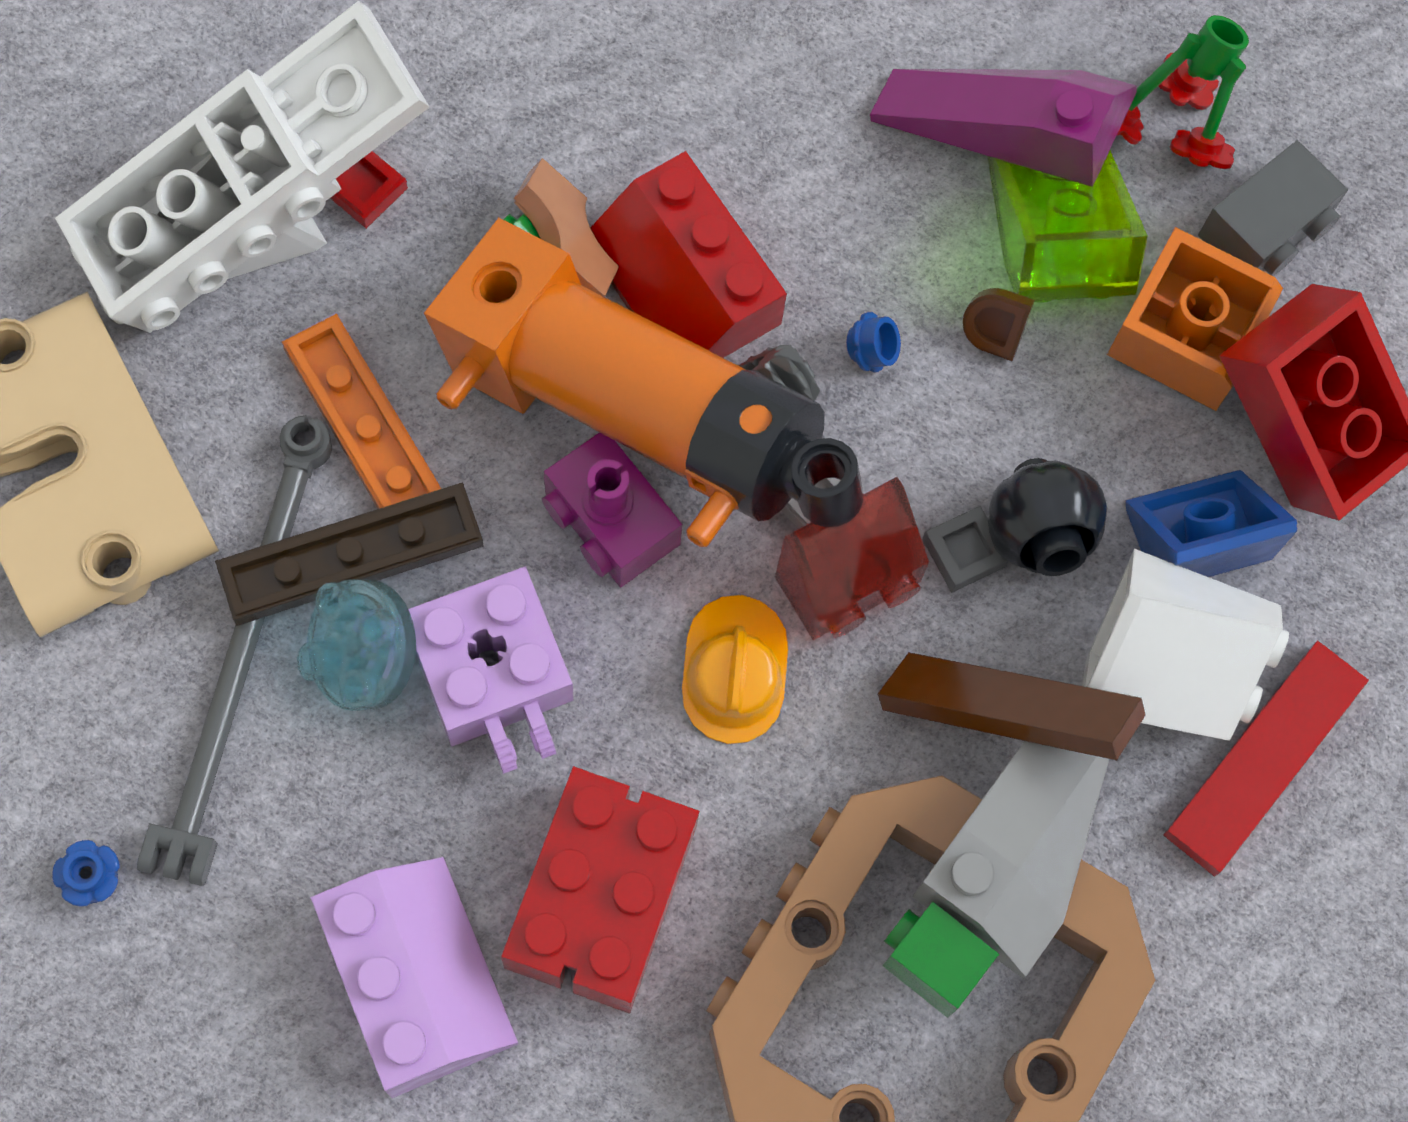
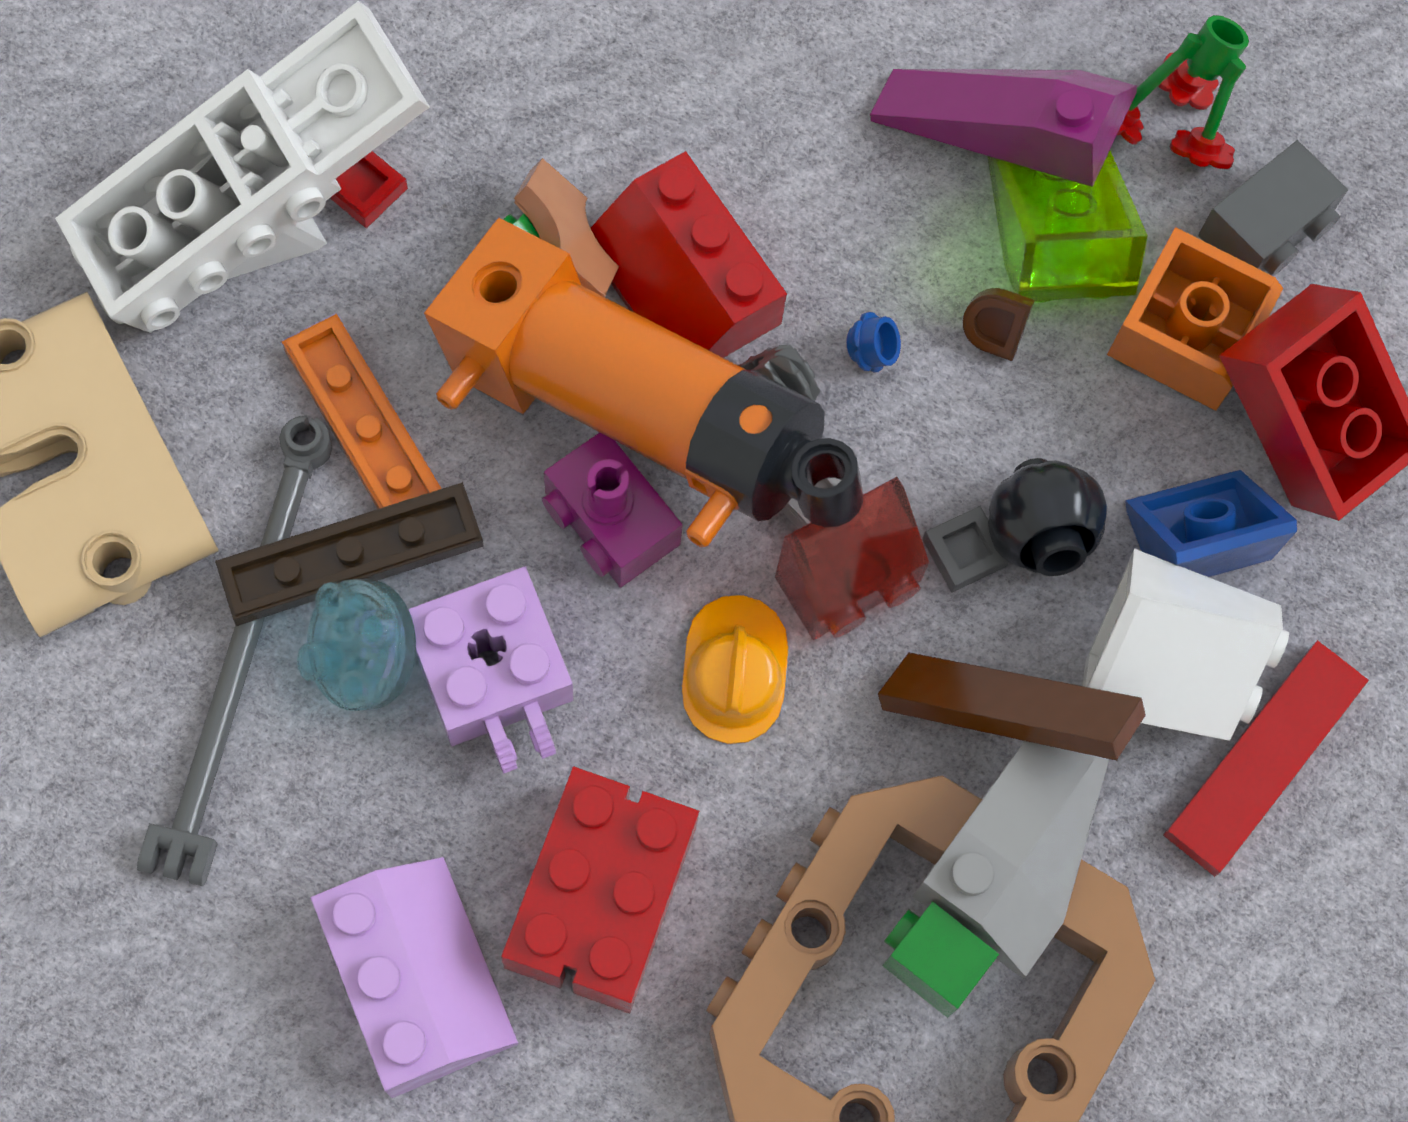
blue plate [52,840,120,907] -> none

